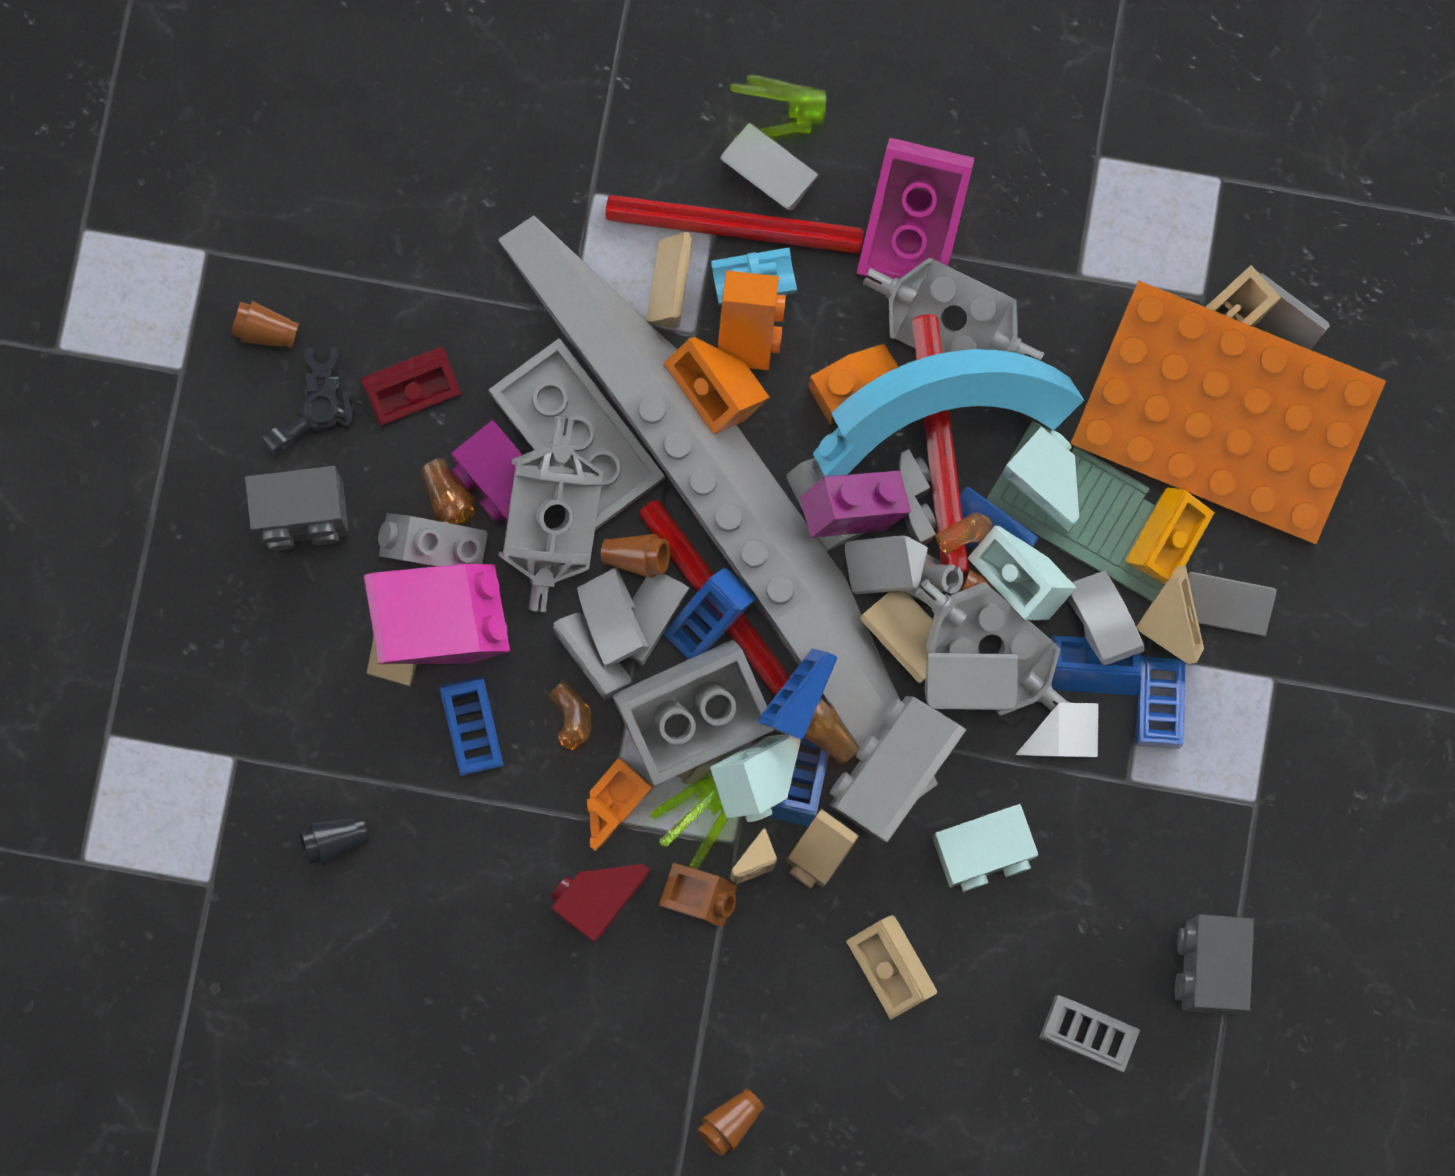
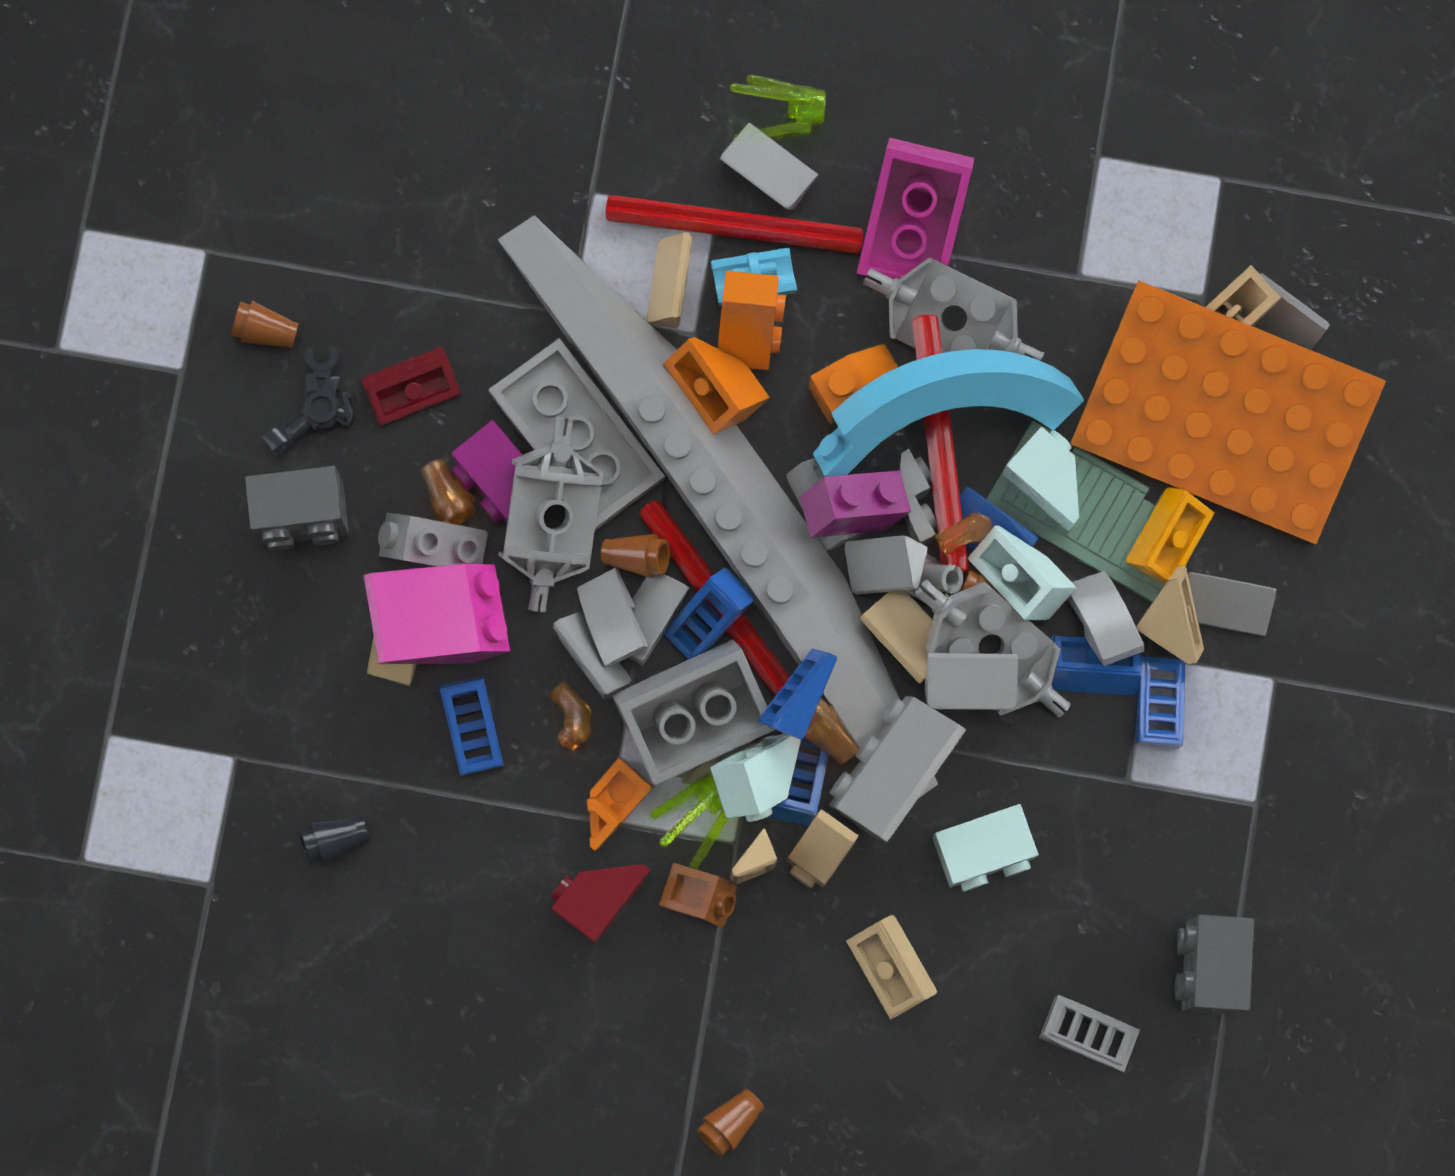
white sticker [1016,703,1098,757] -> none

